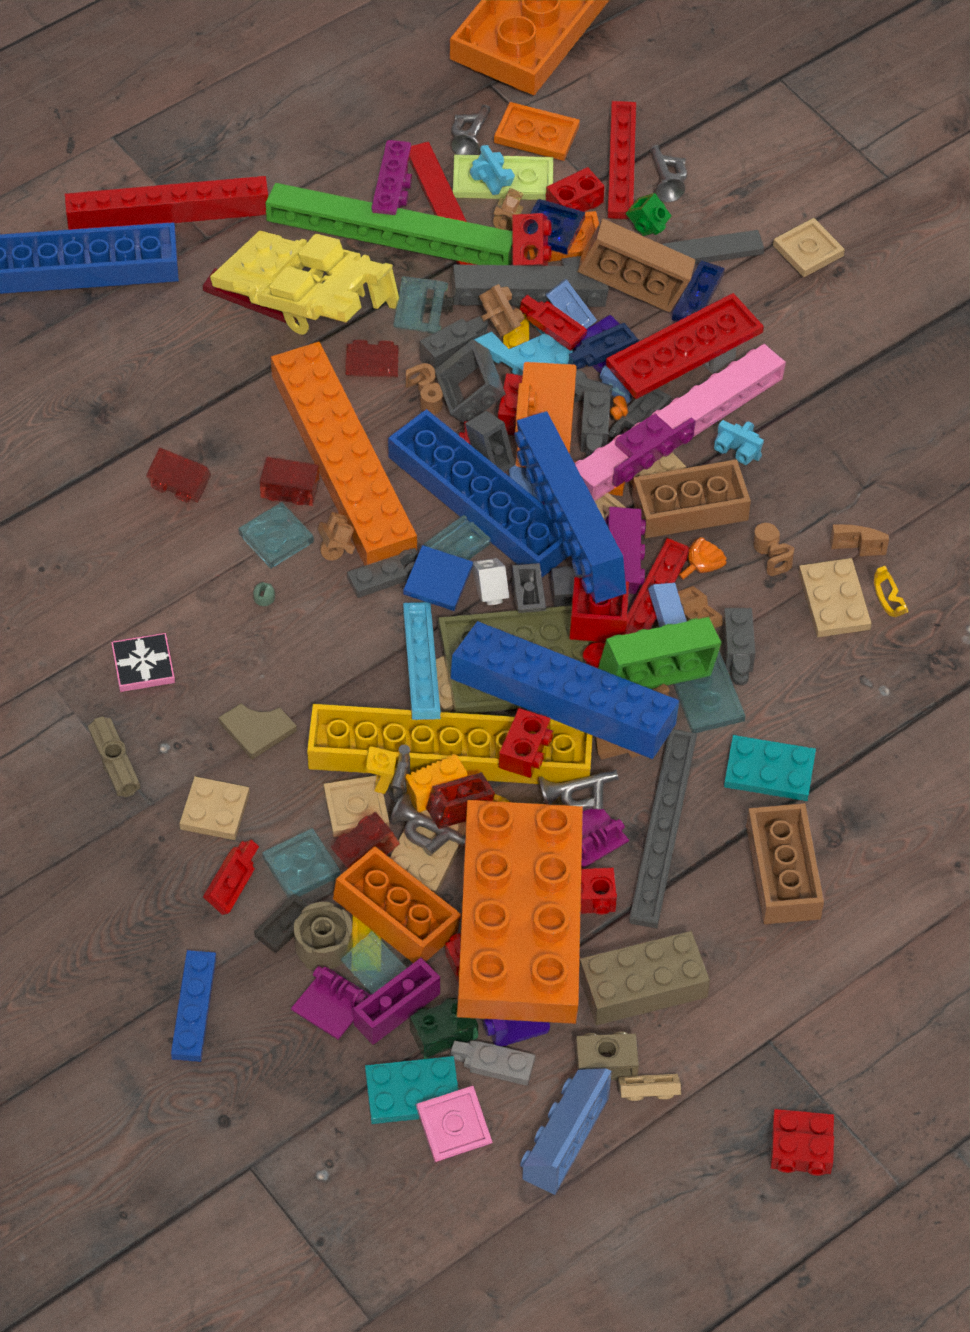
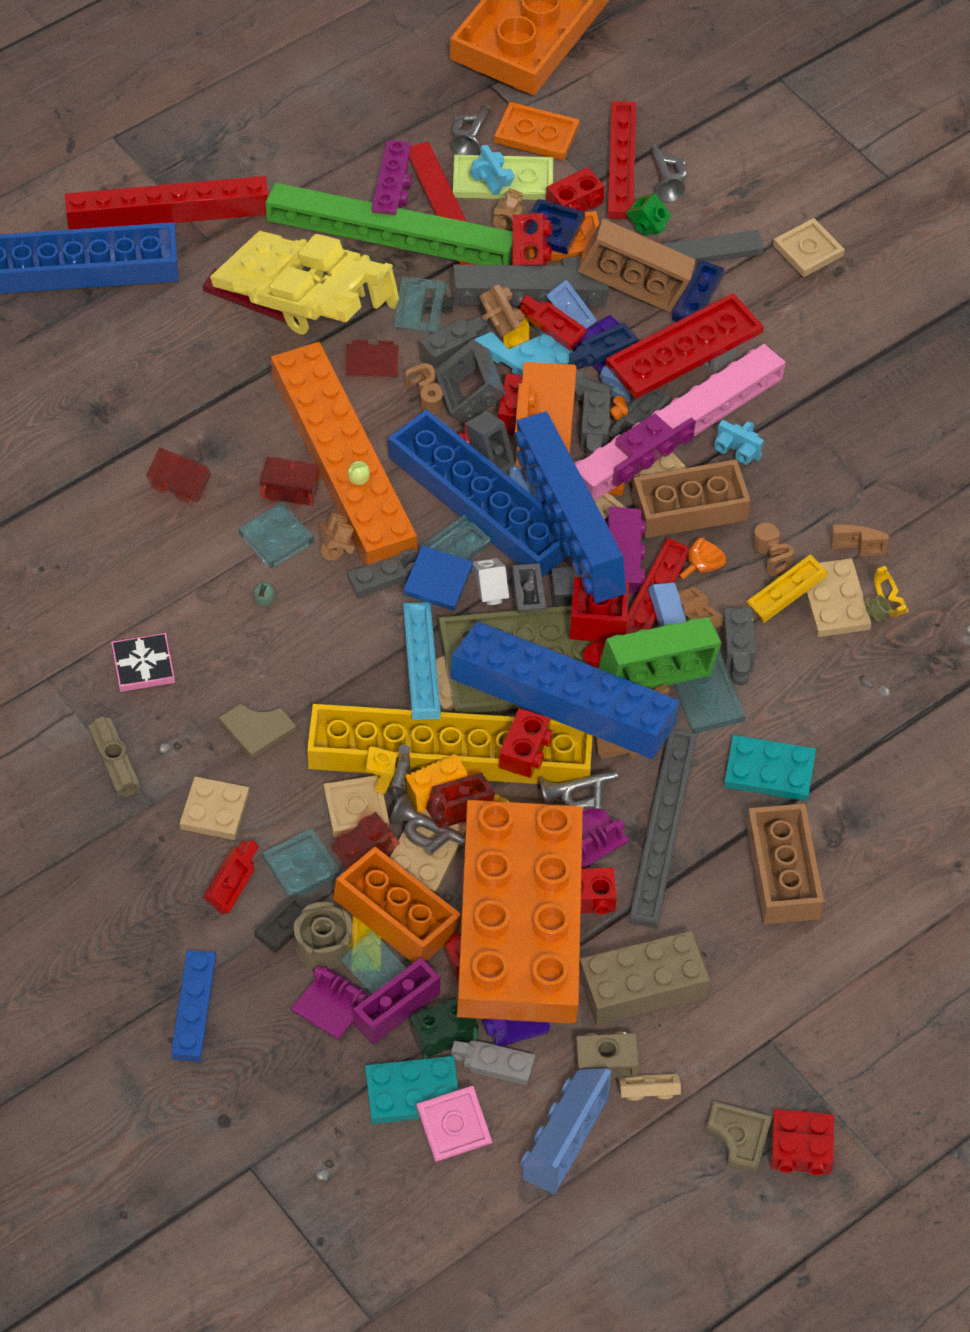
none -> yellowish green hinge [348,461,370,485]
none -> dark tan tile [706,1101,772,1173]
none -> yellow tile [746,554,828,623]
none -> olive plate [865,595,891,622]

